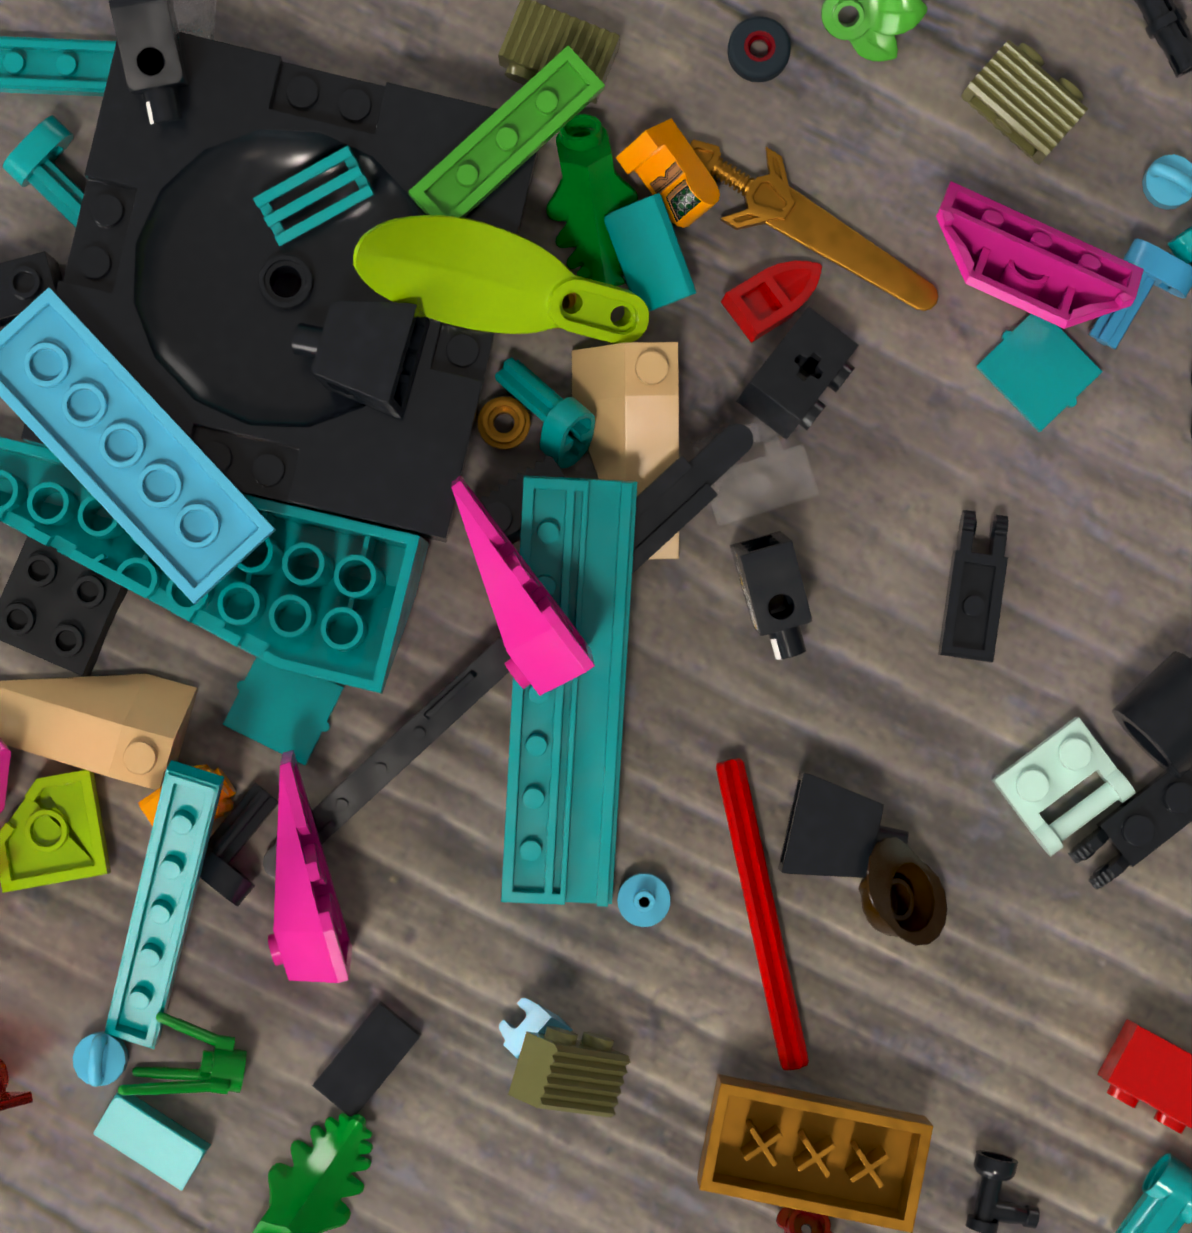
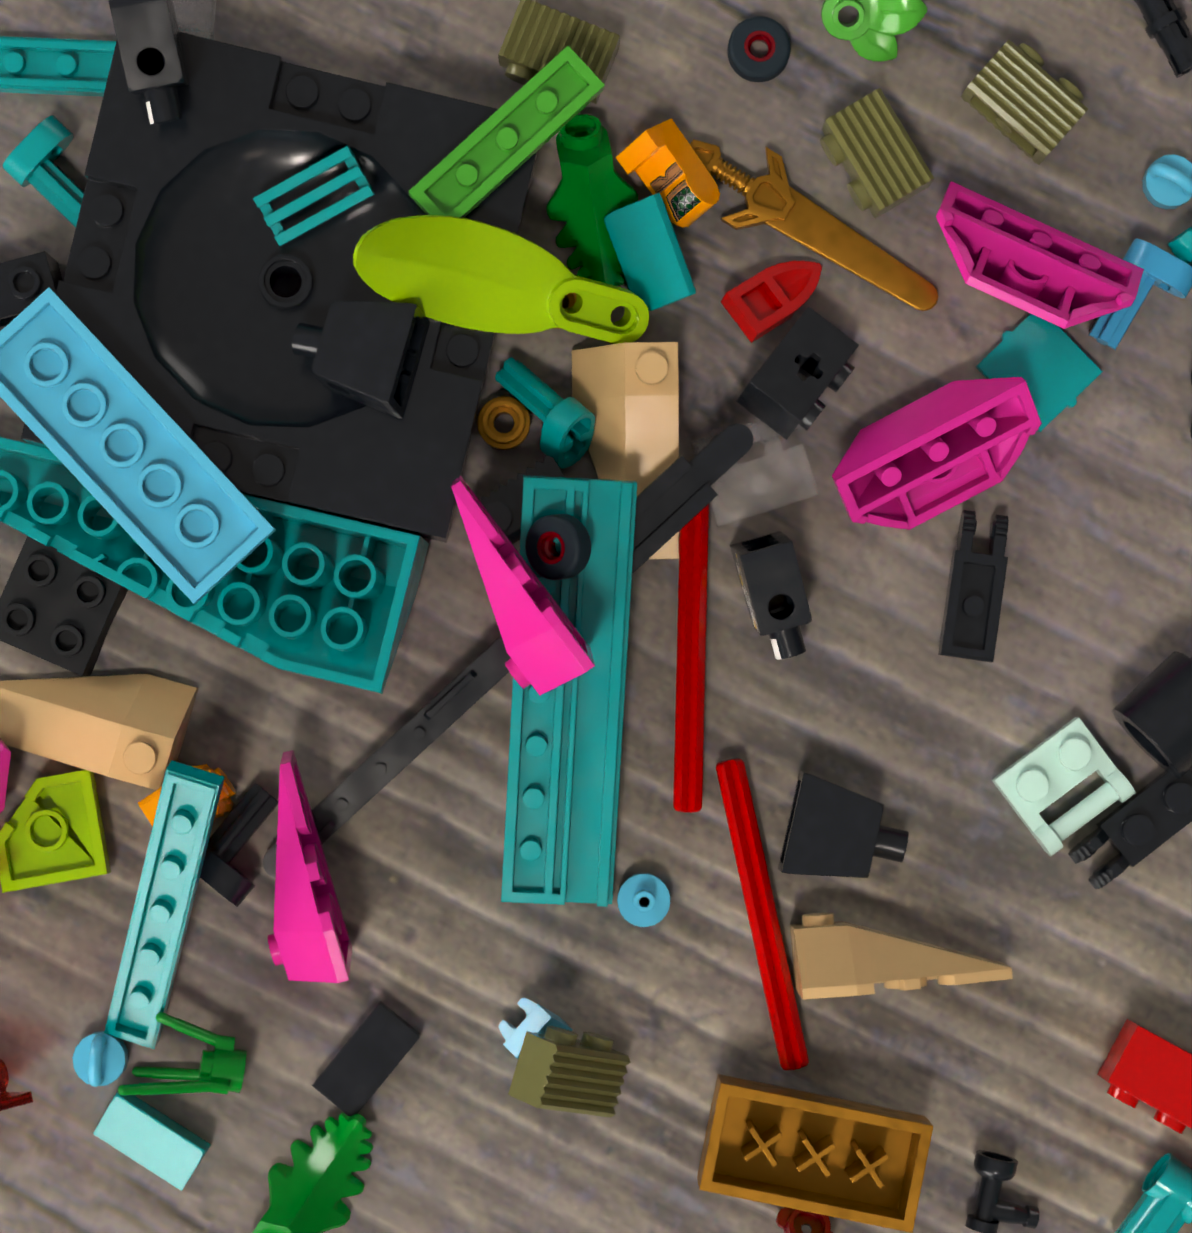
teal piece [223,657,345,765] -> none
dark brown piece [858,837,948,946] -> none
none -> black wheel [525,514,591,580]
none -> red axle [673,504,709,813]
none -> tan wedge [790,913,1013,1000]
none -> olive brick [820,88,935,219]
none -> dark pink wedge [832,377,1042,530]

